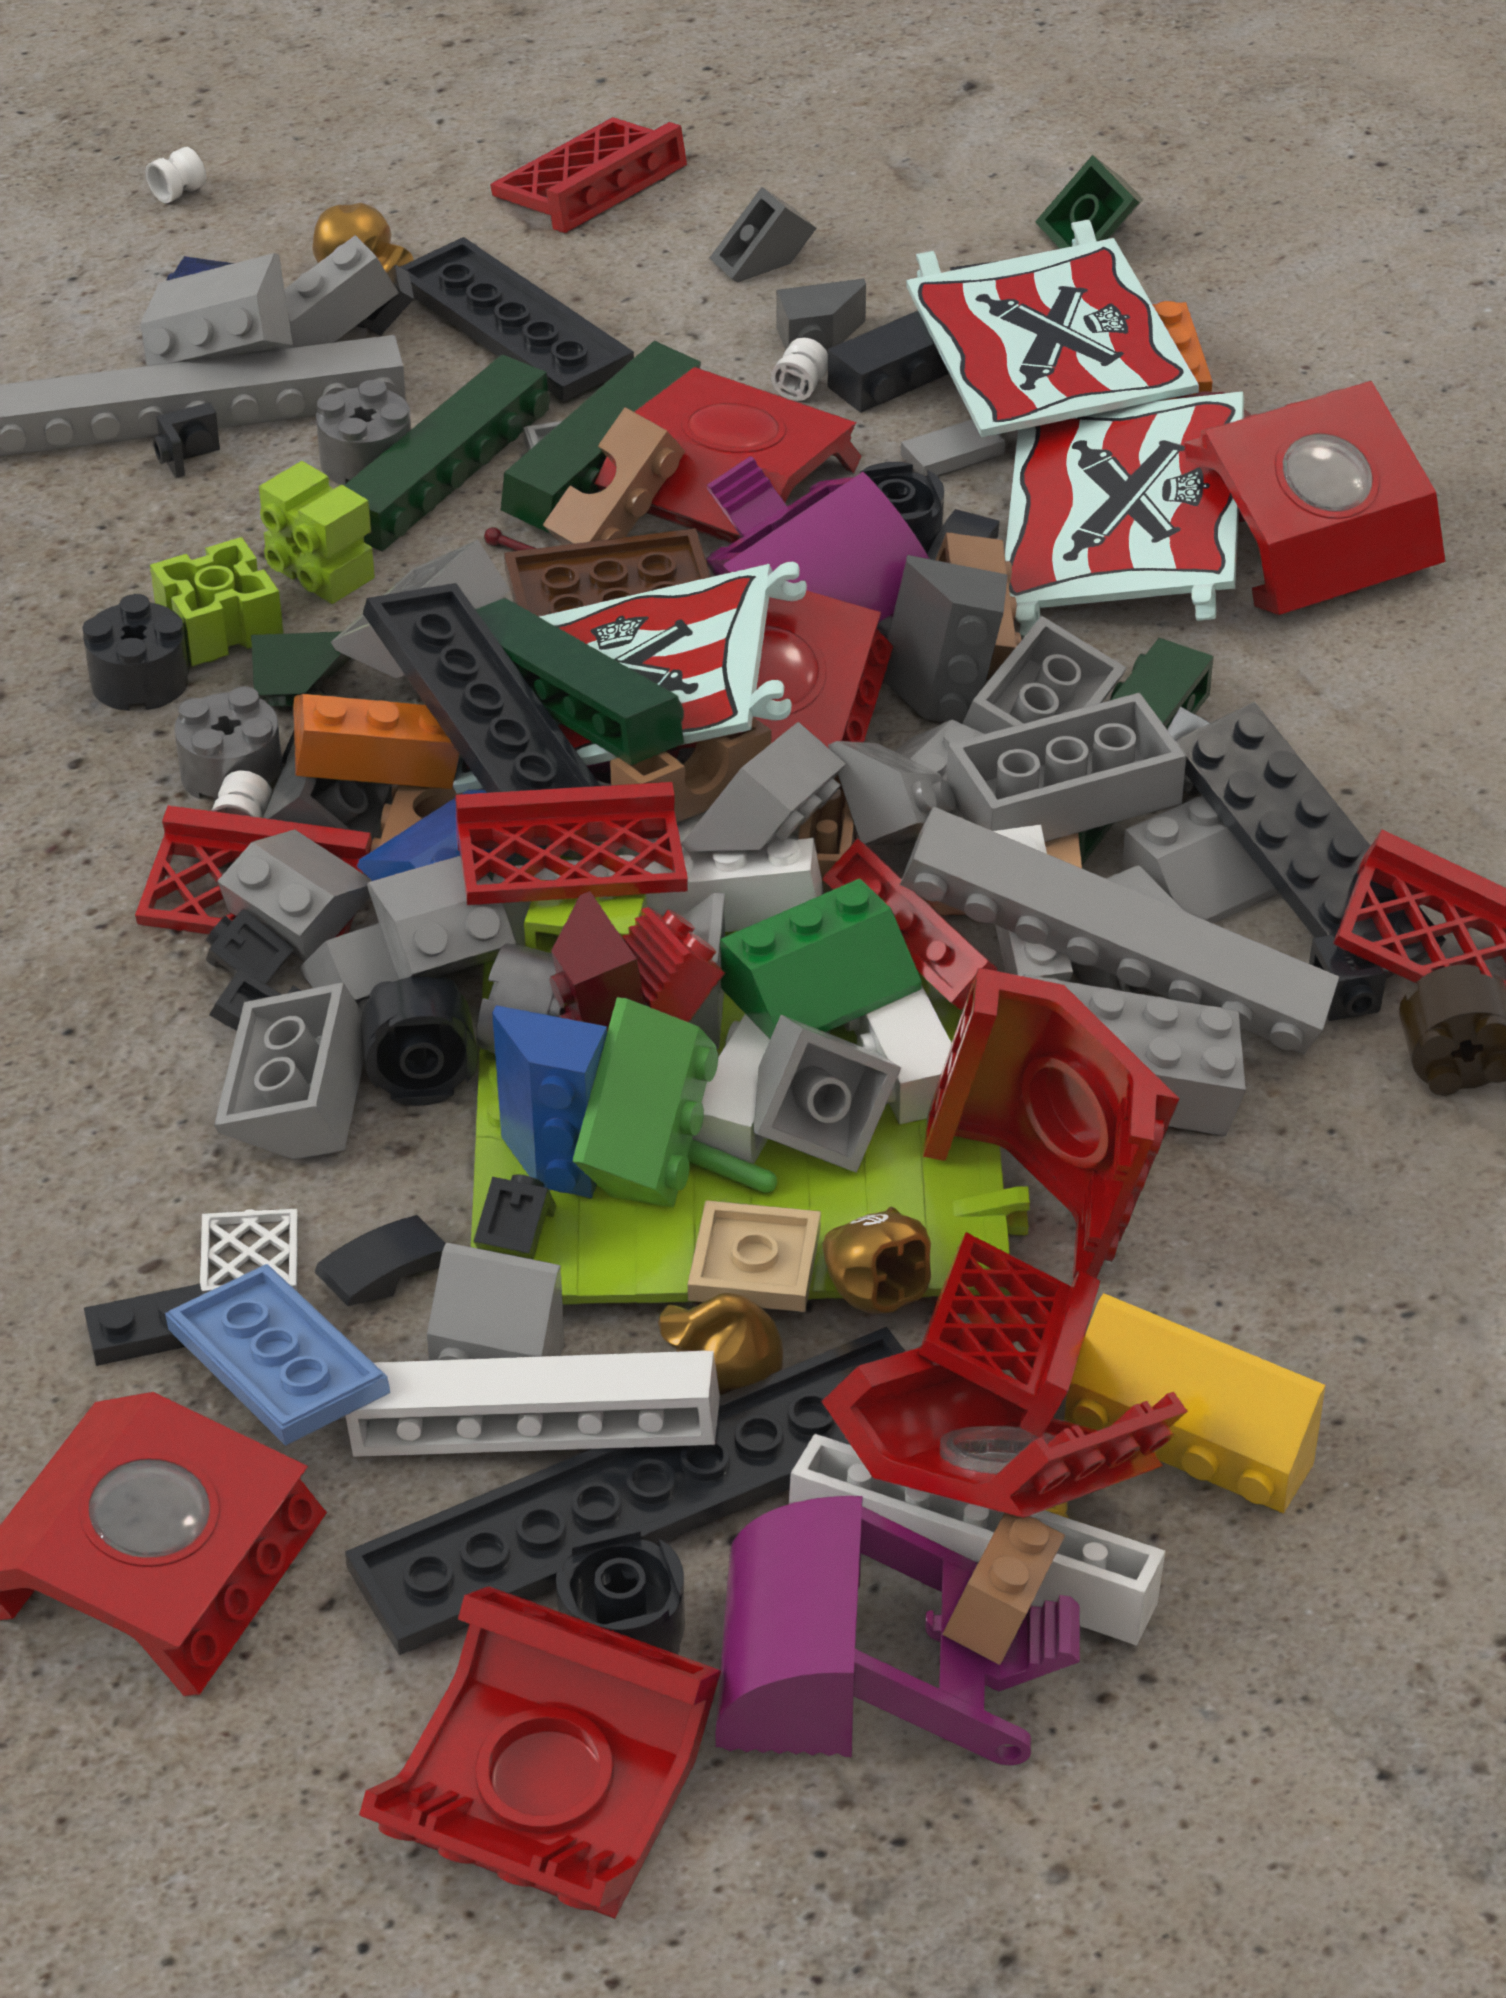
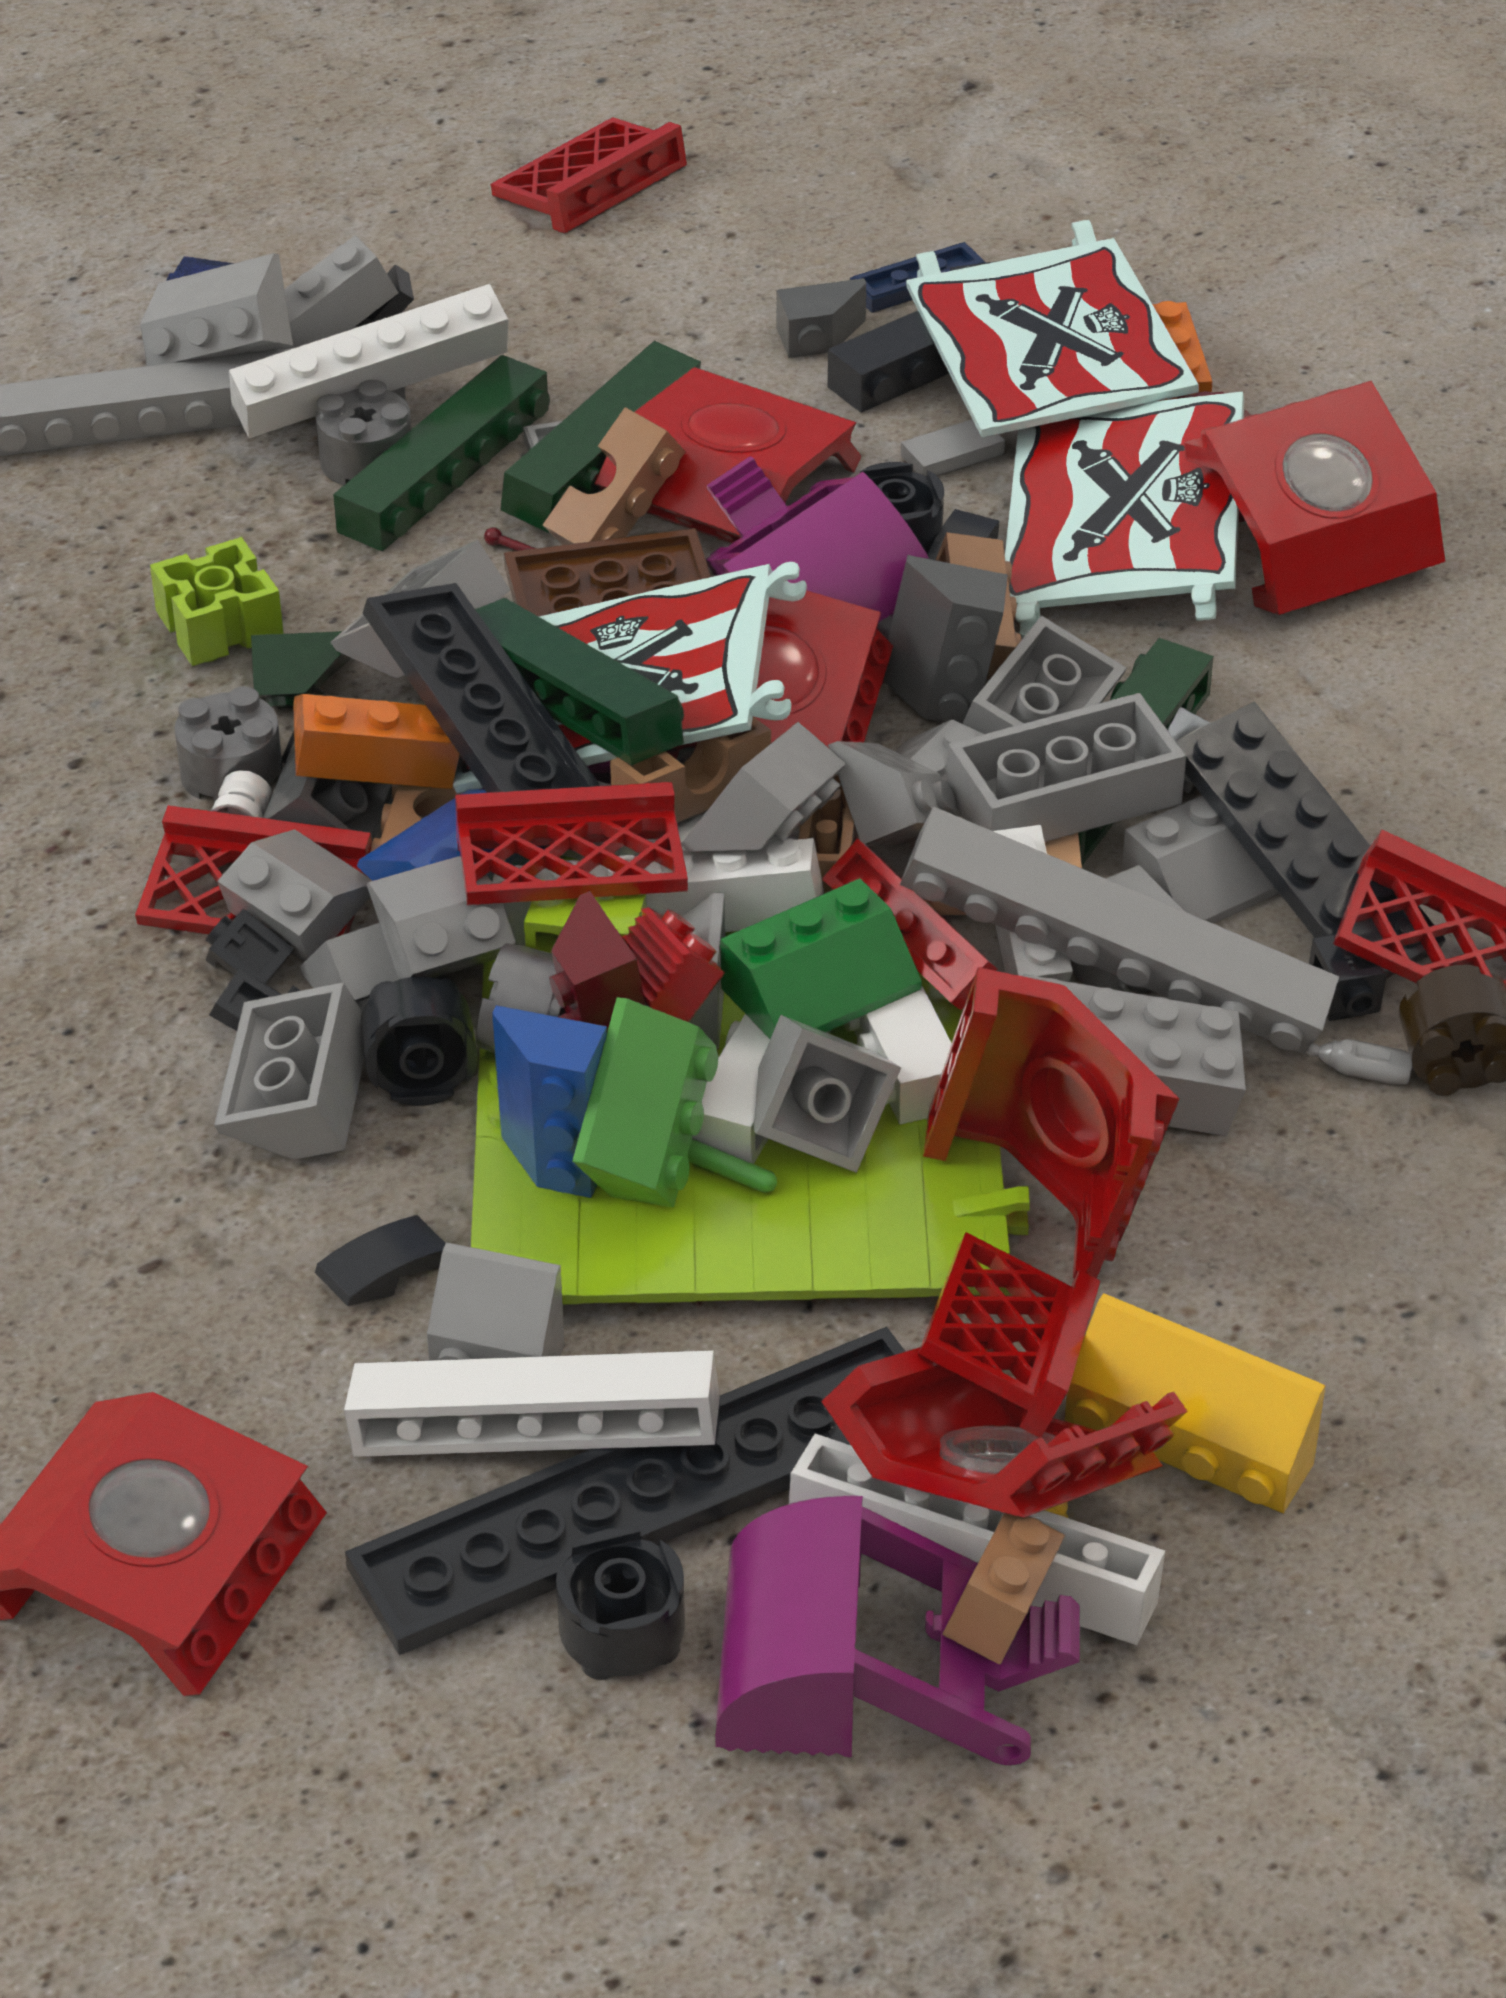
black brick [82,594,189,711] -> none
black plate [84,1284,203,1366] -> none
white wheel [145,147,207,203] -> none
black bracket [153,402,220,478] -> none
medium blue tile [165,1264,390,1446] -> none
white window [200,1209,298,1294] -> none
lime brick [259,461,375,604] -> none
pearl gold piece [312,202,414,273] -> none
red panel [359,1586,721,1919] -> none
black plate [400,237,634,402] -> none
black bracket [473,1174,557,1260] -> none
pearl gold piece [658,1293,783,1395] -> none
tan plate [688,1200,821,1312] -> none
dark grey slope [709,187,817,282] -> none
white wheel [771,337,828,401] -> none
pearl gold piece [823,1206,931,1314] -> none
dark green slope [1035,155,1144,249] -> none
none -> white brick [229,284,508,438]
none -> dark blue tile [850,242,986,313]
none -> light grey piece [1307,1039,1412,1085]

